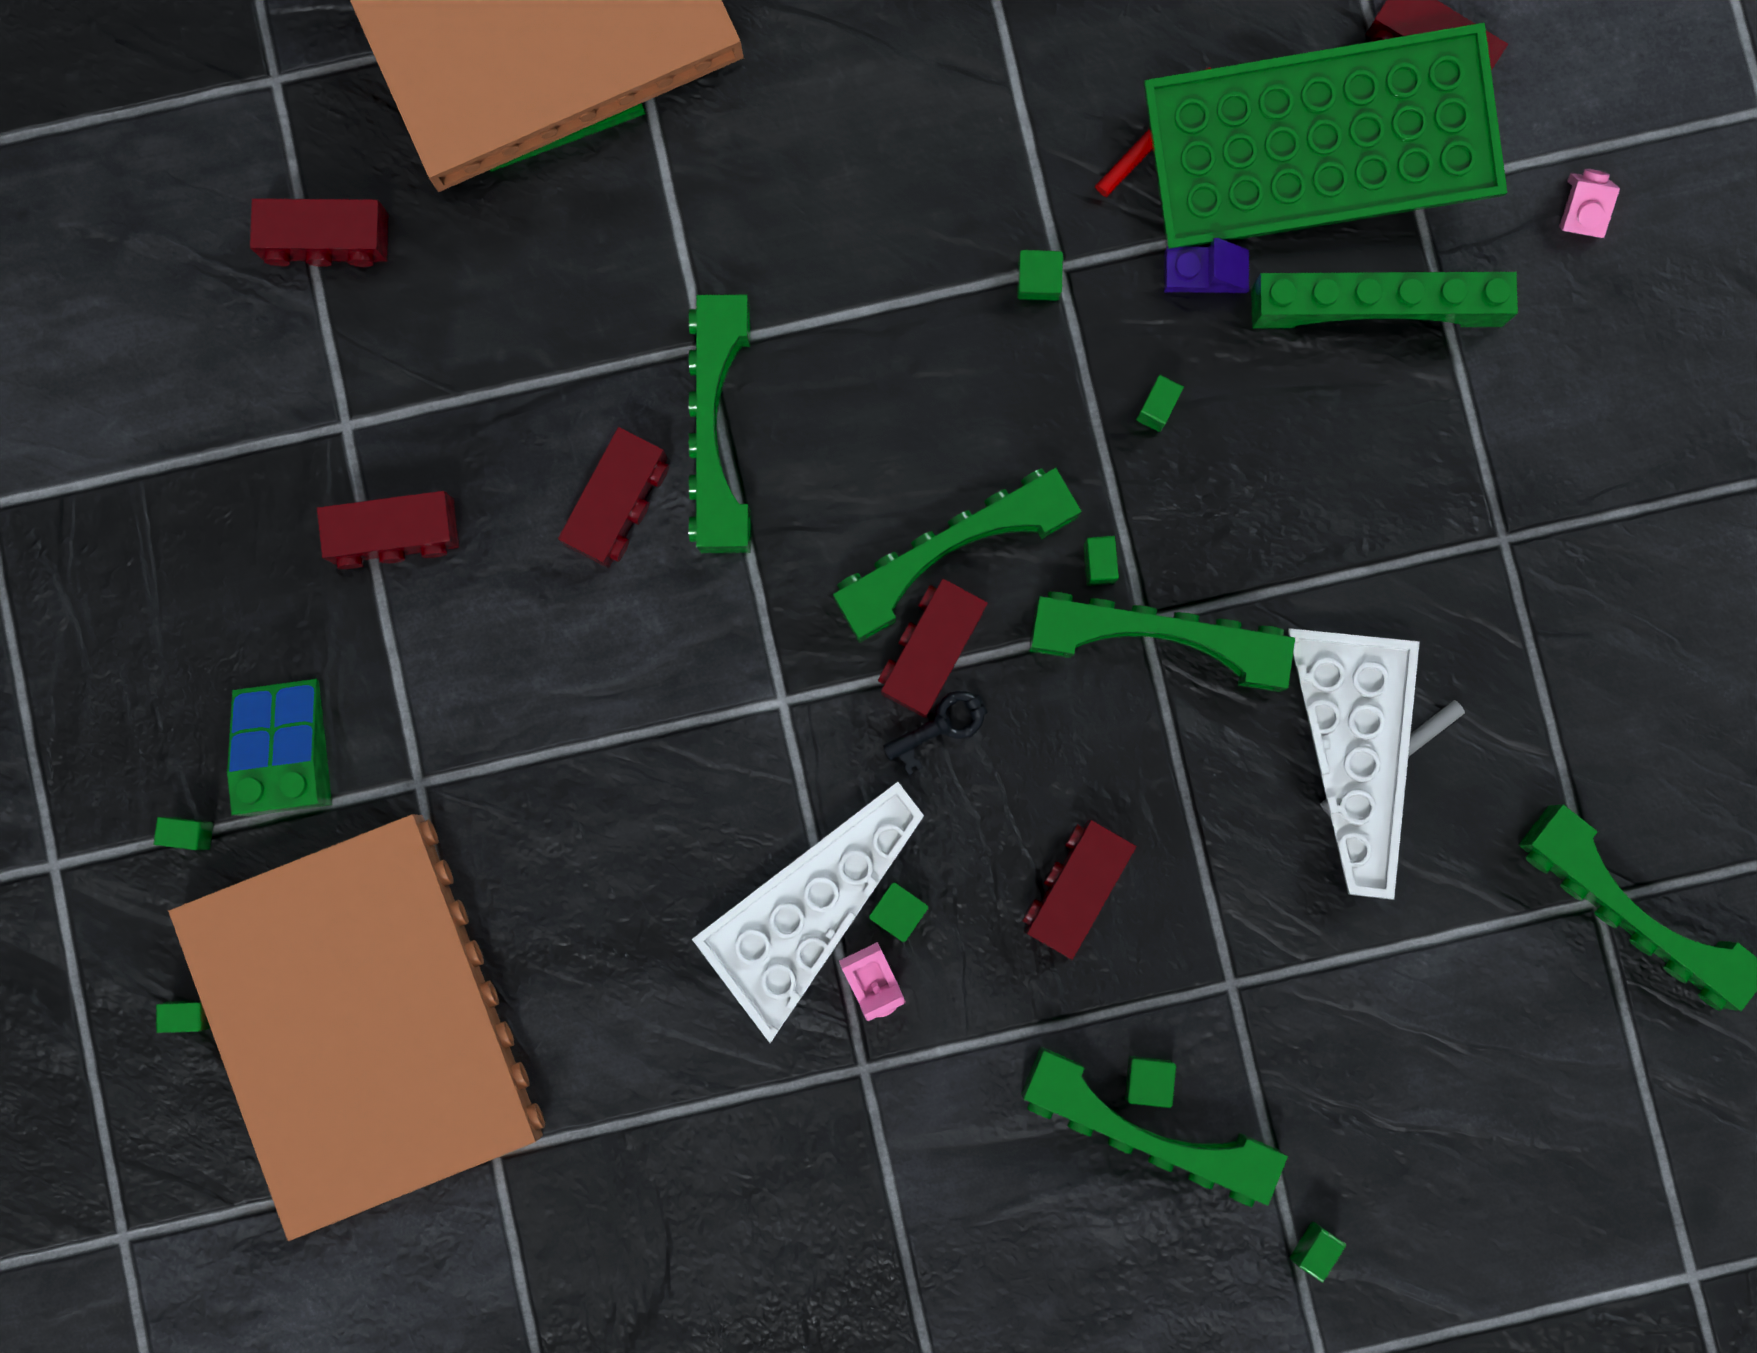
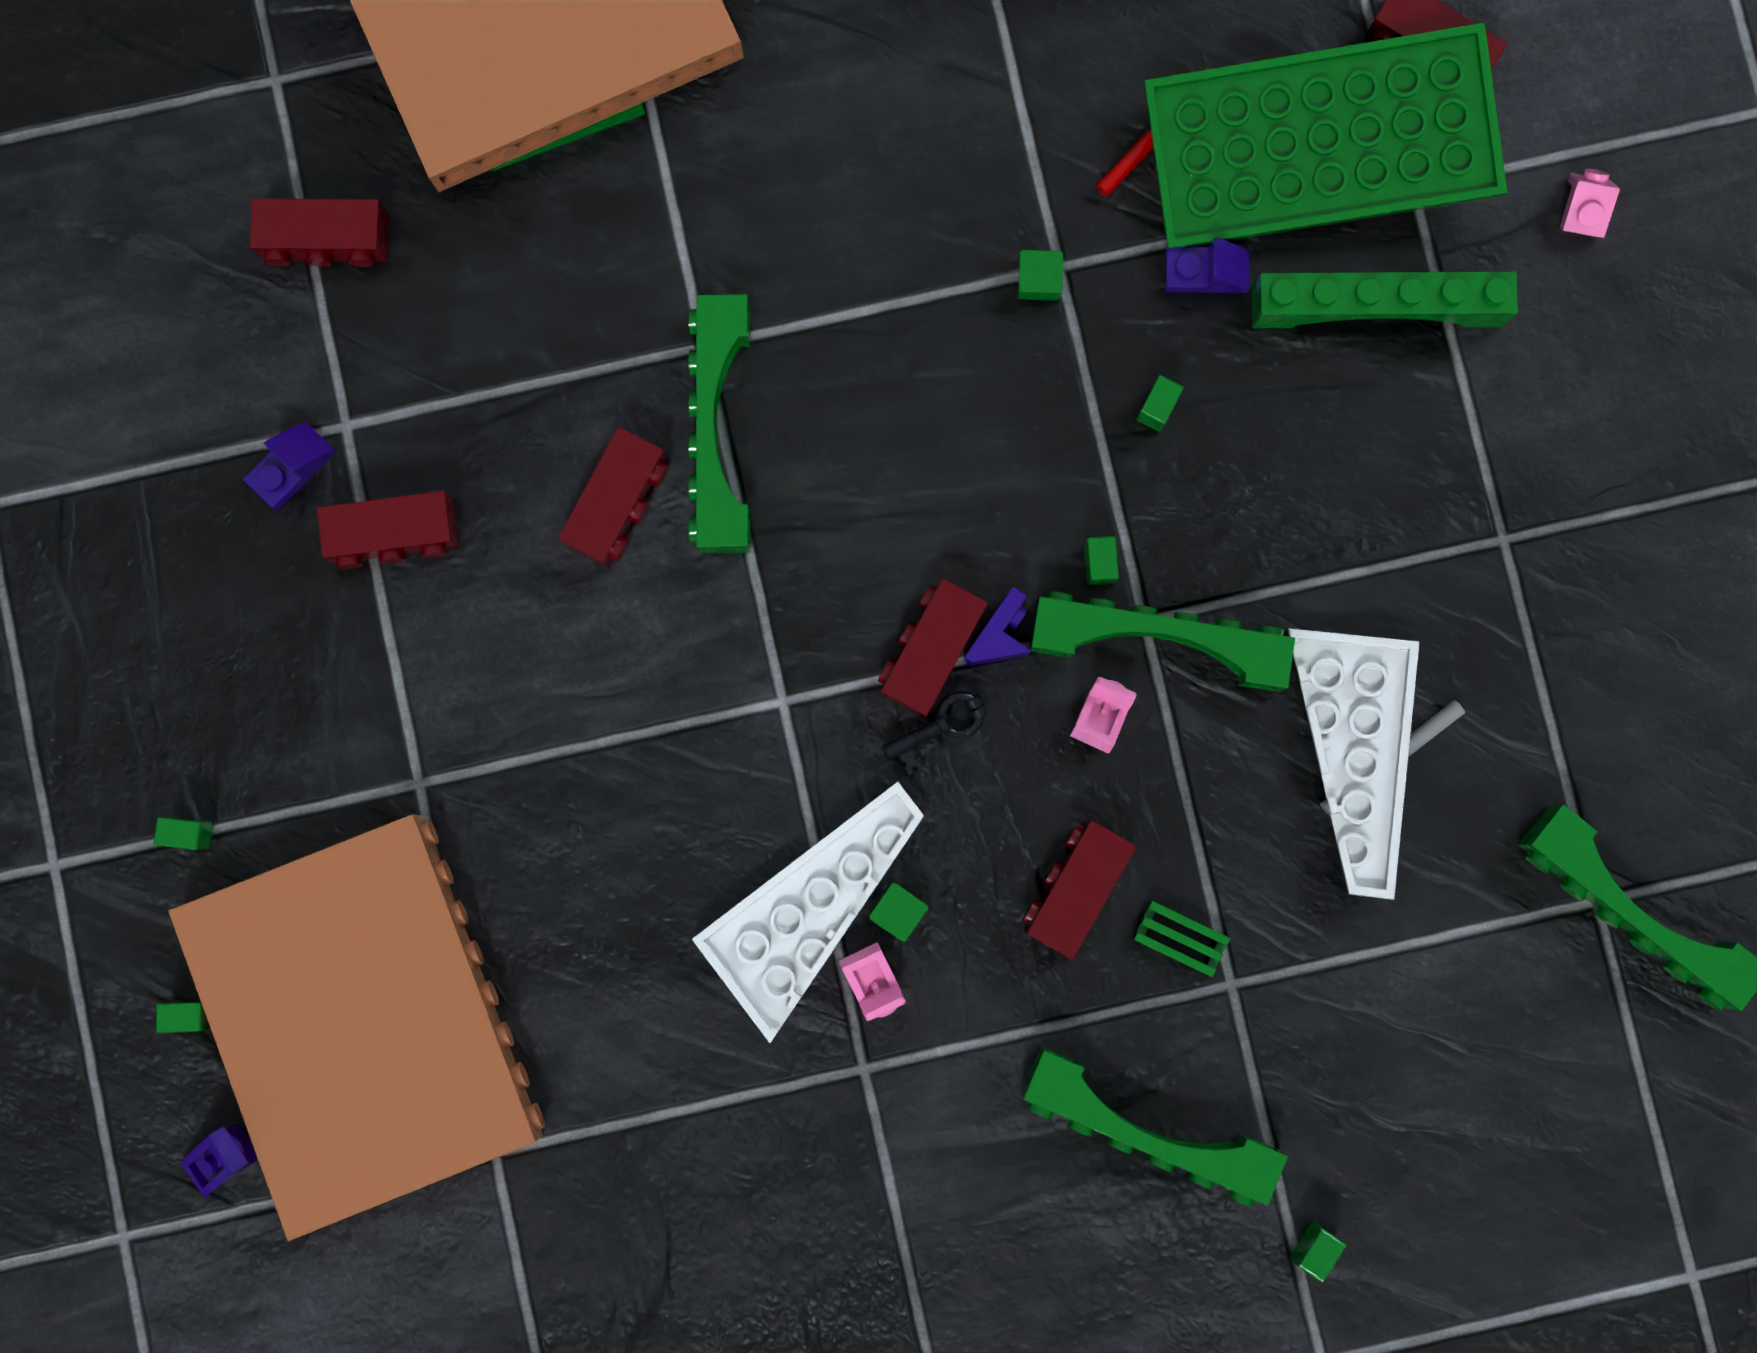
slope [227,679,332,816] -> none
green arch [833,468,1082,643] -> none
green piece [1125,1056,1176,1108] -> none
none -> dark purple slope [180,1124,258,1198]
none -> dark purple slope [243,422,337,511]
none -> dark purple slope [963,587,1031,666]
none -> bright pink bracket [1070,677,1137,754]
none -> green tile [1133,901,1231,977]

